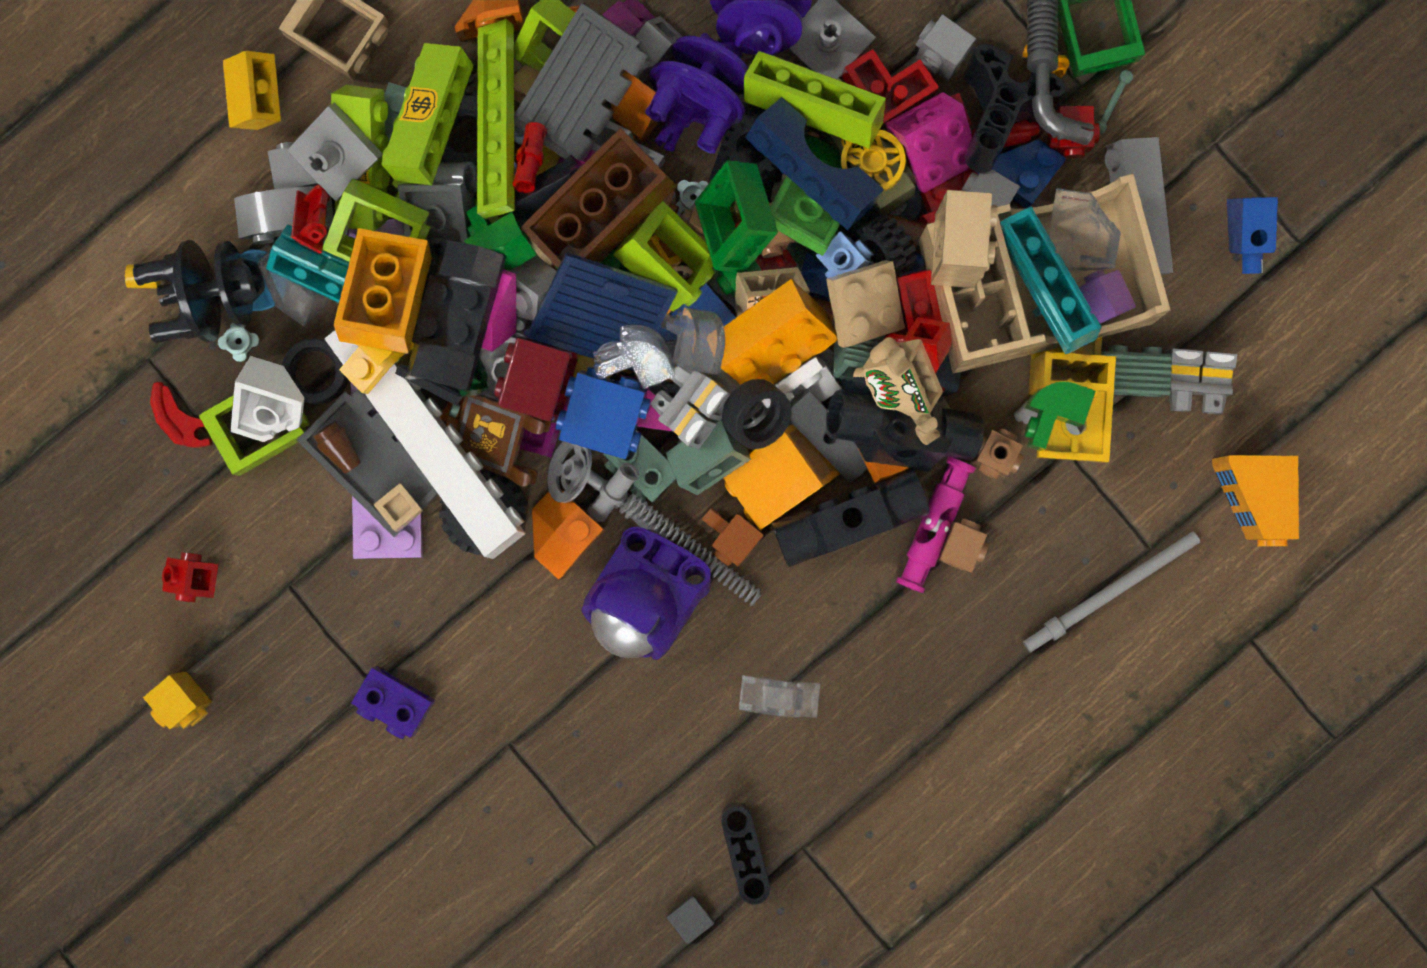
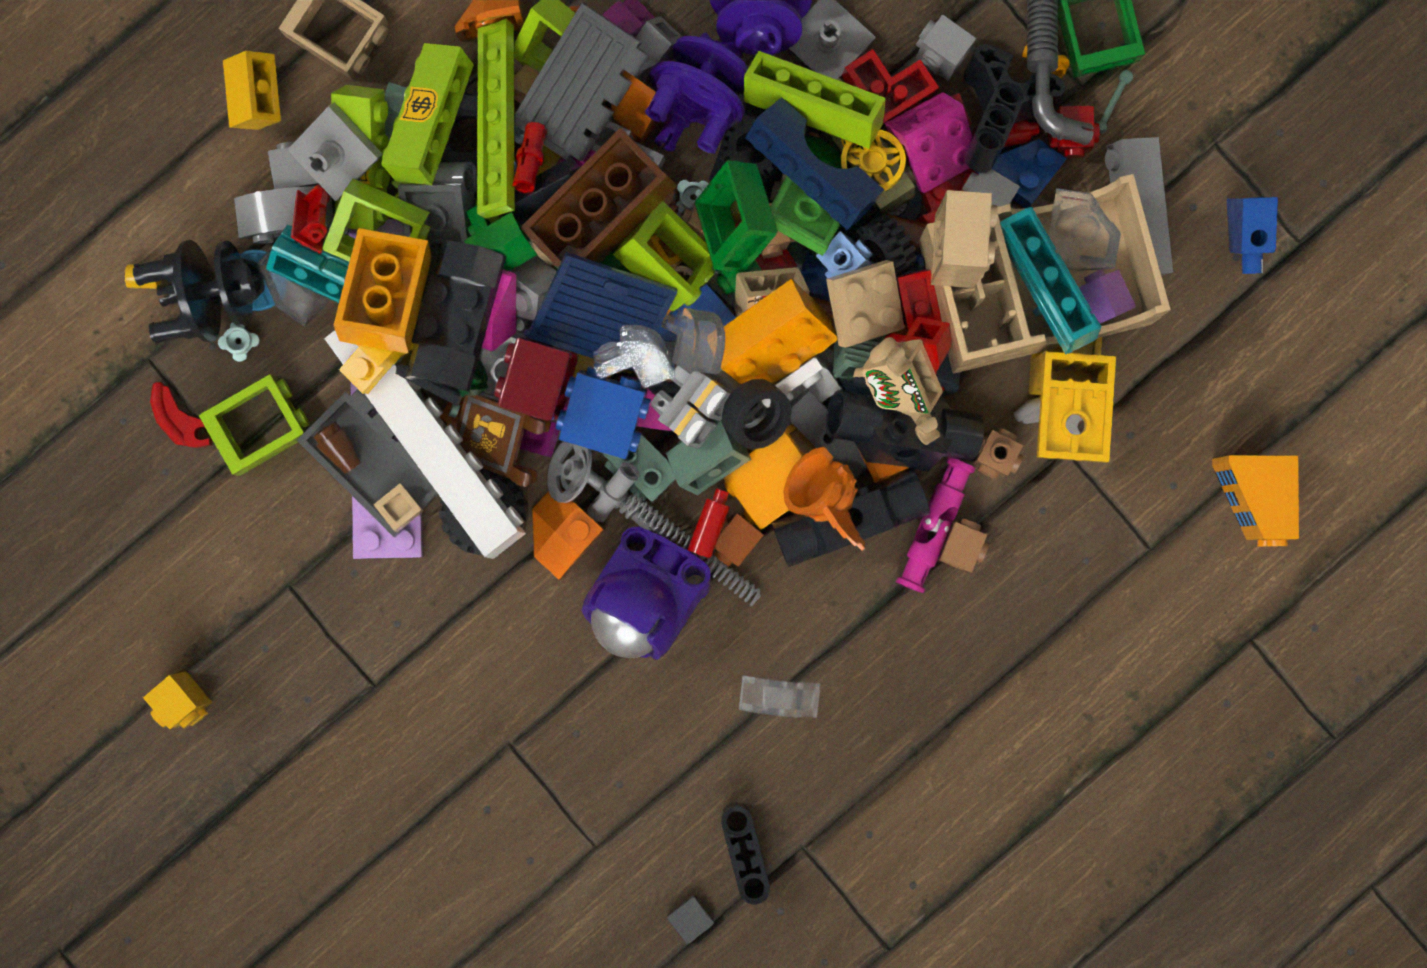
red brick [162,552,218,602] -> none
white slope [231,356,304,442] -> none
black tyre [282,338,348,404] -> none
dark purple brick [351,666,435,739] -> none
light grey bar [1023,531,1200,653] -> none
green brick [1024,382,1096,451] -> none
sand green brick [1101,345,1172,397] -> none
light grey hips [1165,349,1237,415] -> none
none -> red cylinder [687,488,730,558]
none -> orange helmet [783,447,865,551]

